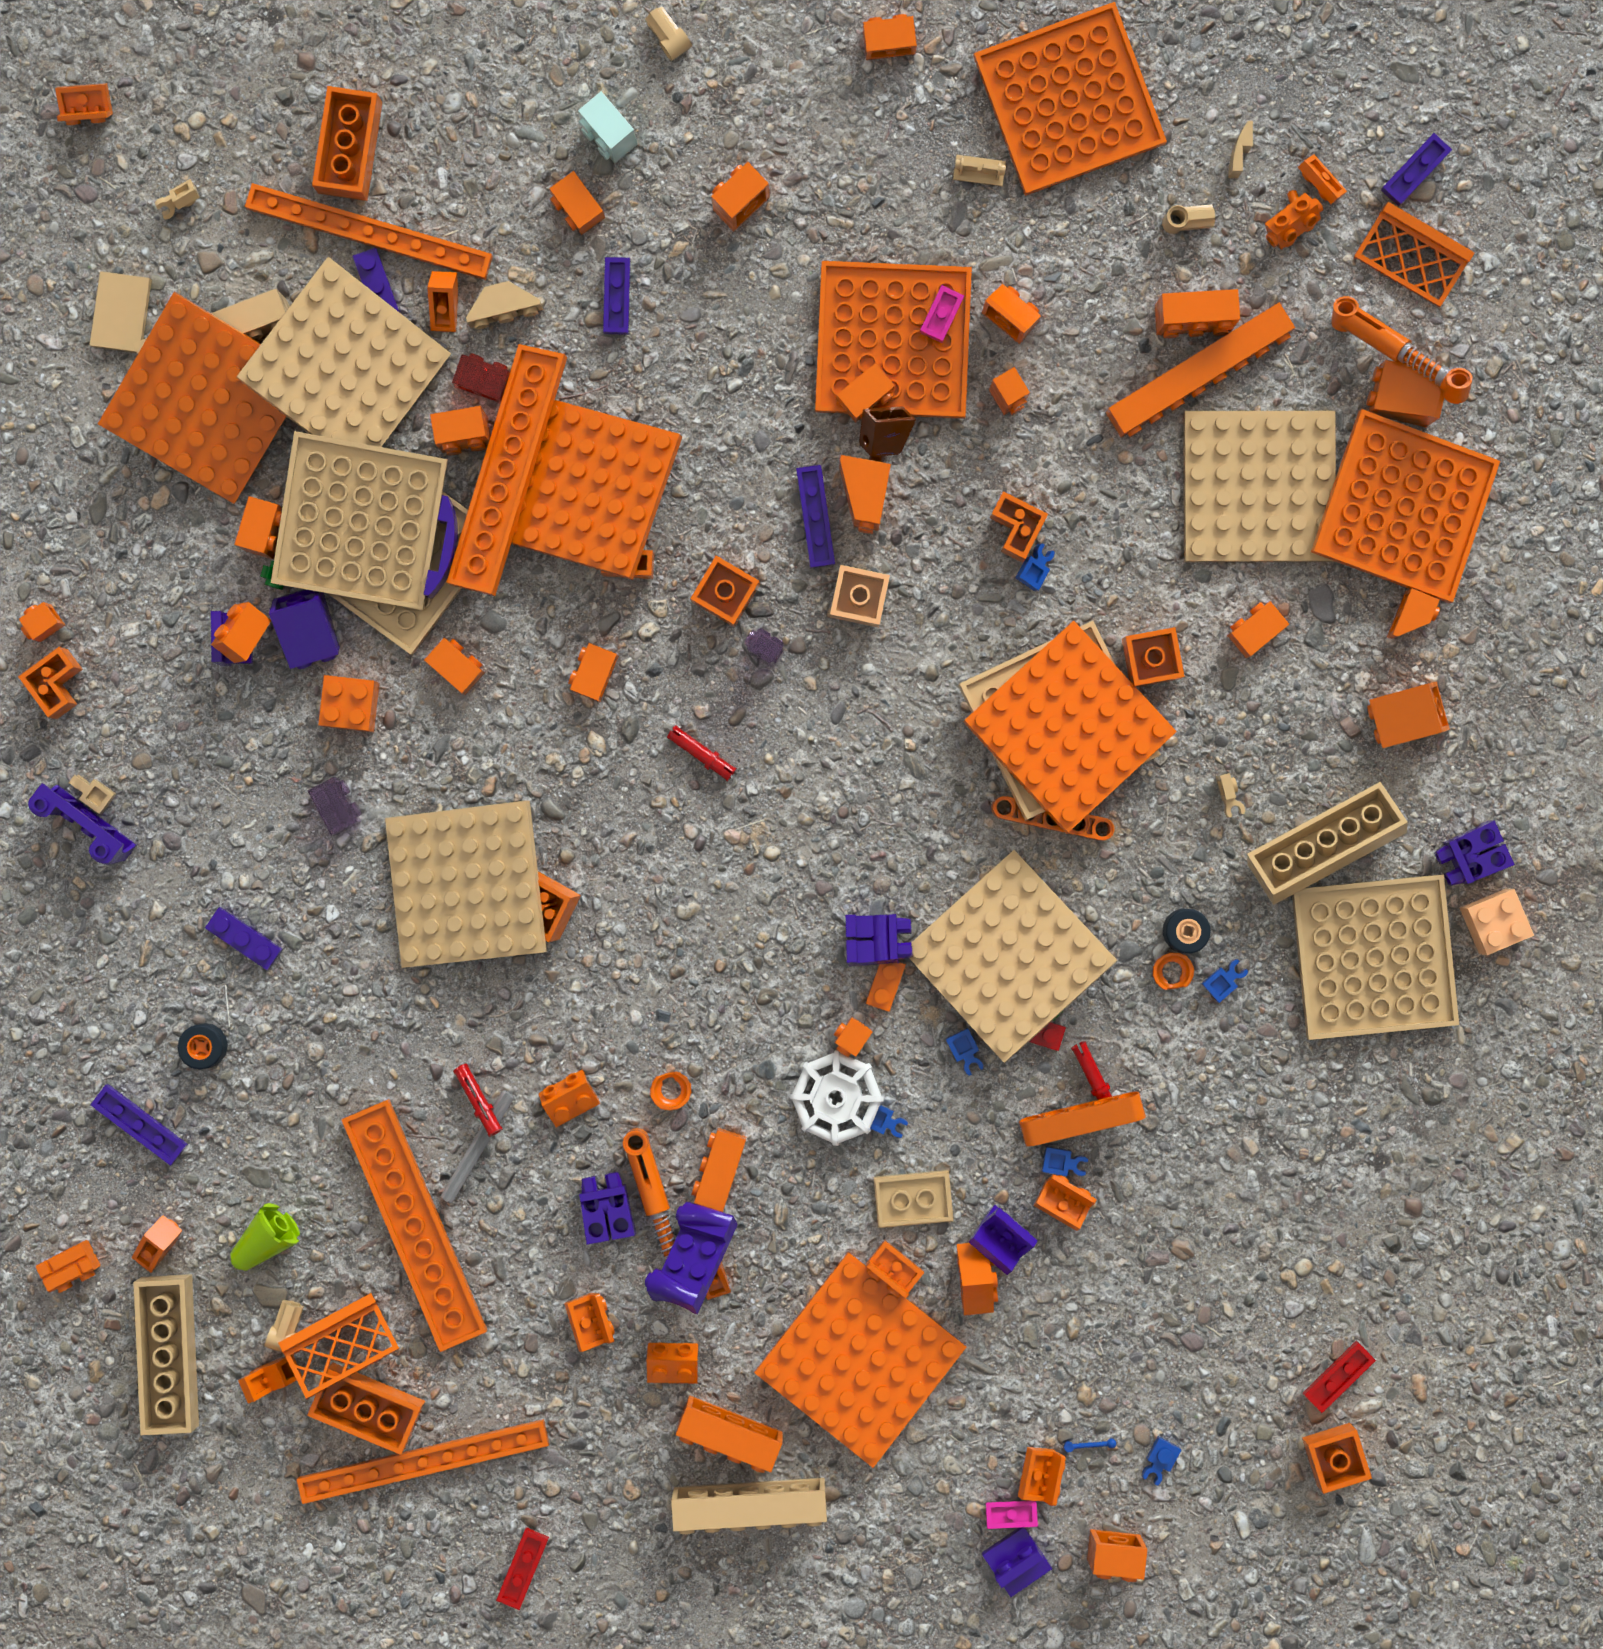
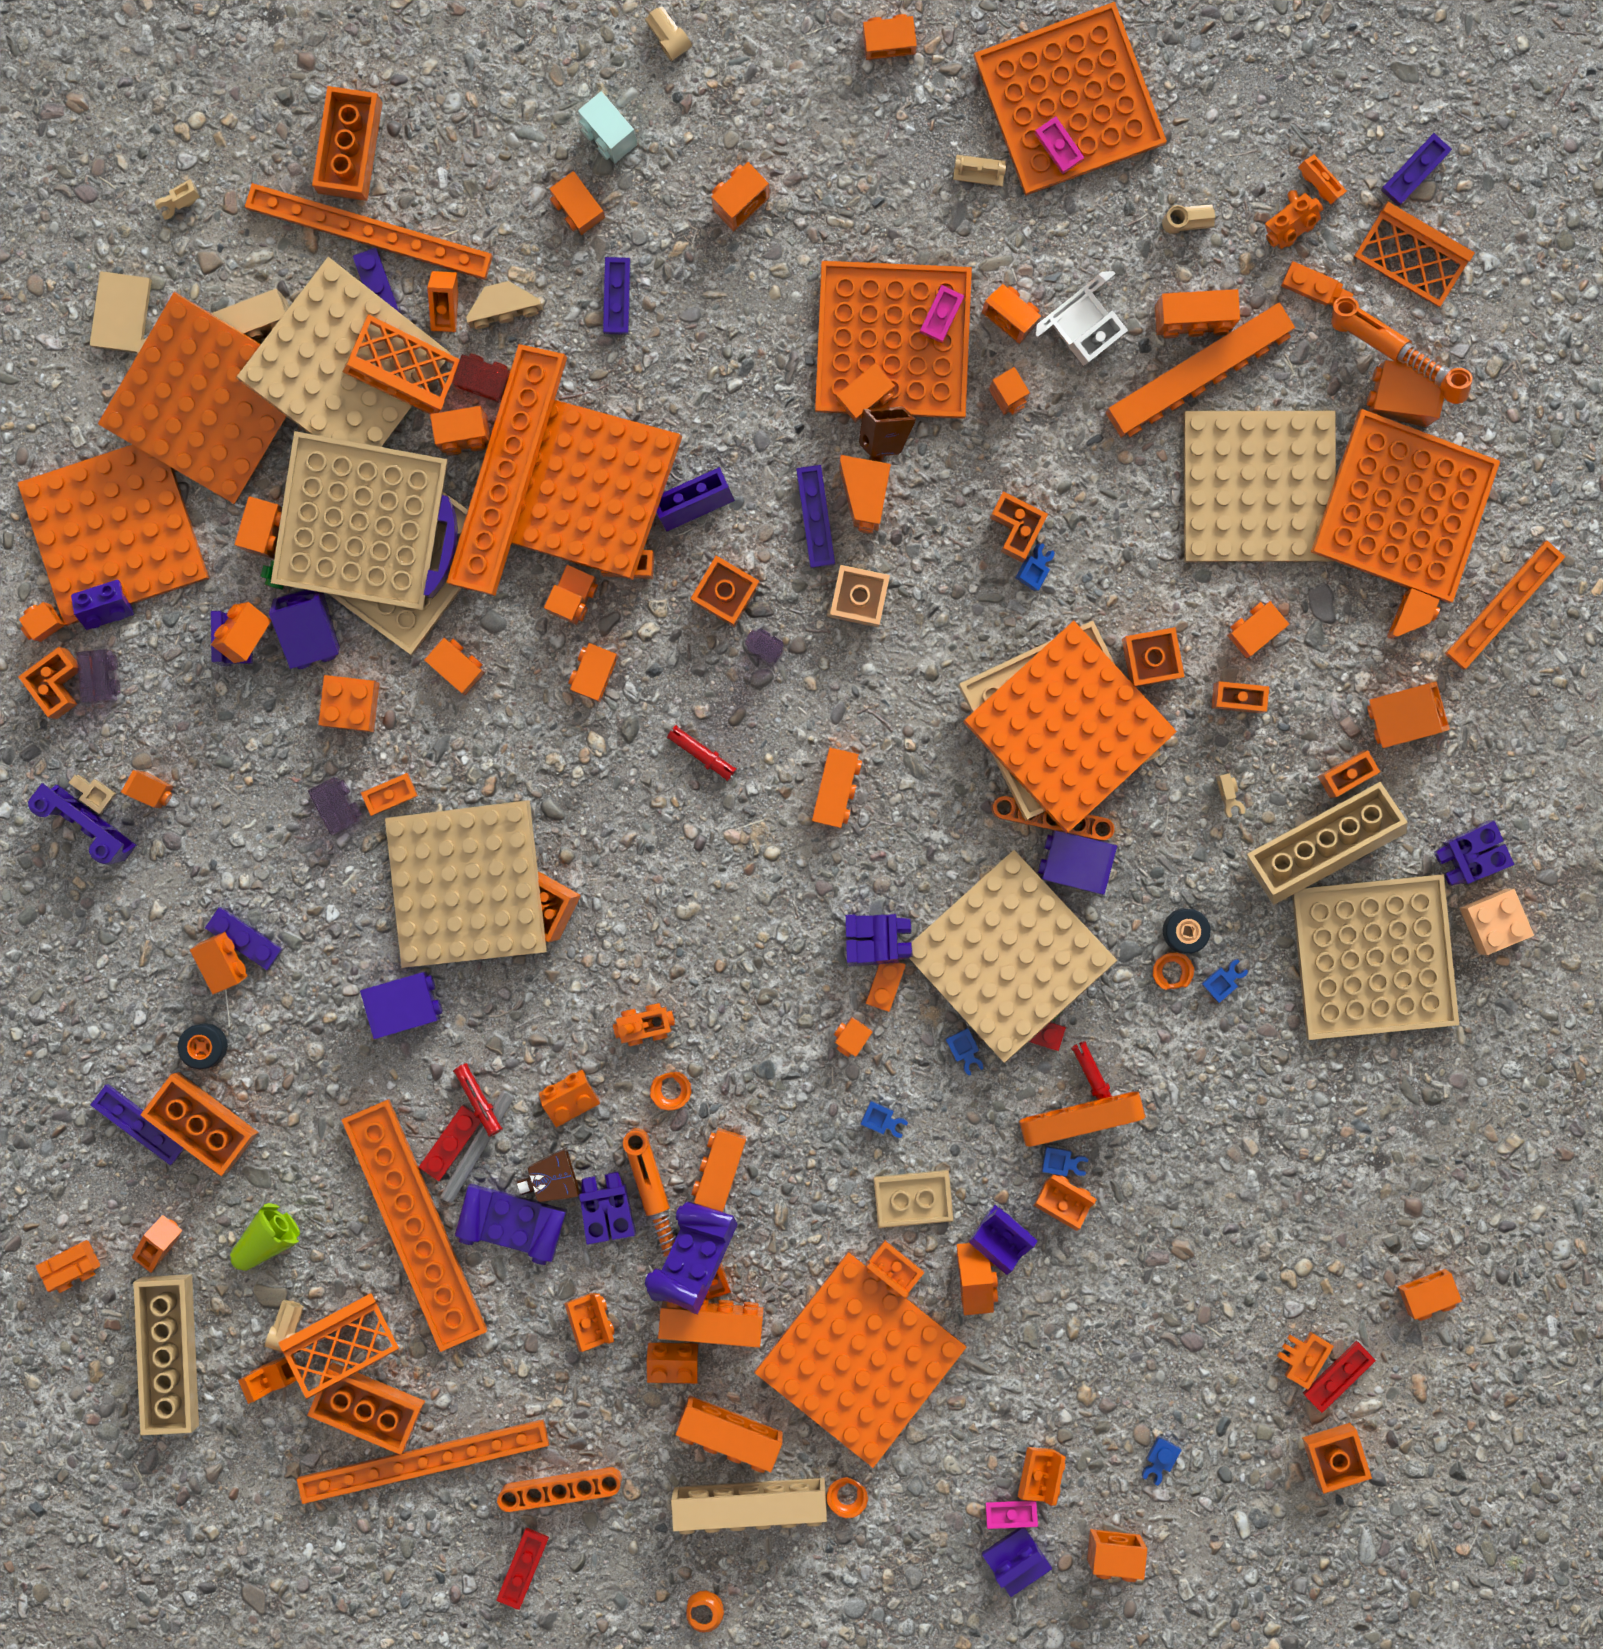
orange bracket [55,83,113,125] -> none
white plate [790,1050,884,1146] -> none
blue hinge [1064,1438,1117,1452] -> none
tan slope [1228,121,1253,178] -> none
none -> orange plate [17,445,209,626]
none -> dark purple bracket [71,580,134,630]
none -> clear purple brick [76,649,120,704]
none -> orange slope [121,770,173,808]
none -> orange brick [141,1072,259,1176]
none -> orange brick [190,932,248,995]
none -> orange fence [342,314,461,414]
none -> dark purple slope [360,971,442,1039]
none -> orange plate [361,773,418,816]
none -> red plate [419,1104,481,1181]
none -> dark purple piece [455,1184,567,1265]
none -> orange beam [497,1467,622,1512]
none -> reddish brown torso [517,1147,581,1202]
none -> orange brick [544,565,598,625]
none -> orange brick [613,1003,675,1046]
none -> dark purple brick [657,467,735,532]
none -> orange brick [658,1298,764,1348]
none -> orange piece [686,1590,724,1633]
none -> orange brick [812,747,862,828]
none -> orange piece [827,1477,868,1518]
none -> dark pink plate [1034,116,1084,174]
none -> white piece [1035,271,1128,366]
none -> dark purple slope [1038,830,1117,895]
none -> orange brick [1211,681,1269,714]
none -> orange hinge [1277,1332,1334,1390]
none -> orange hinge [1281,261,1353,306]
none -> orange brick [1317,750,1380,798]
none -> orange brick [1398,1269,1462,1321]
none -> orange plate [1445,540,1565,670]

